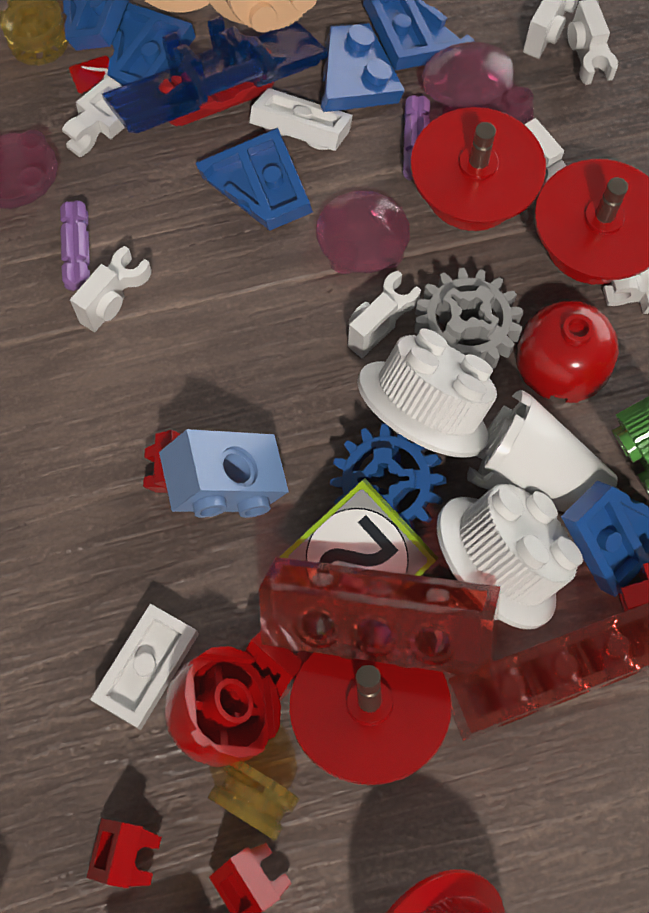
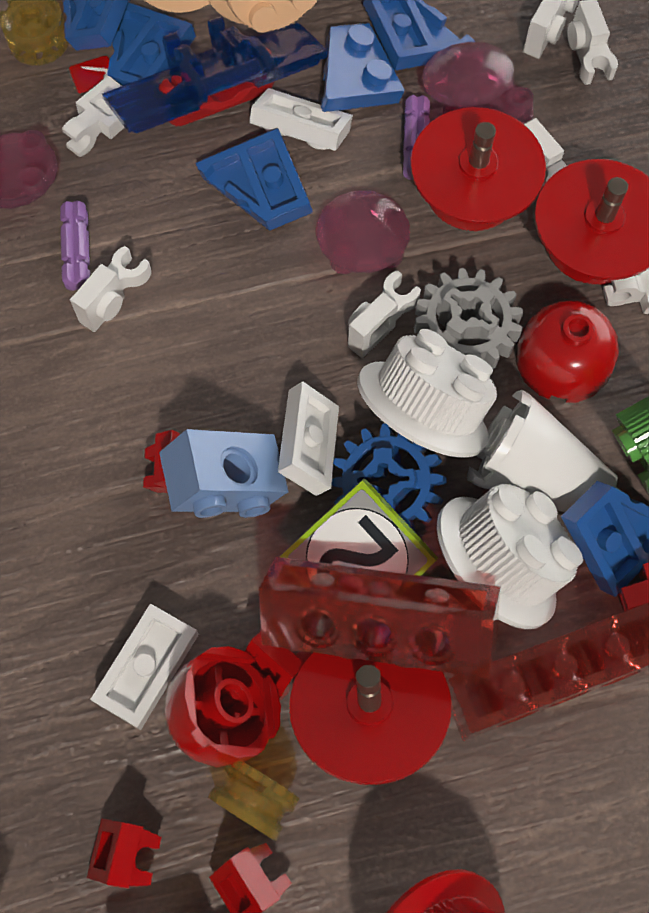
none -> white plate [278,381,339,496]

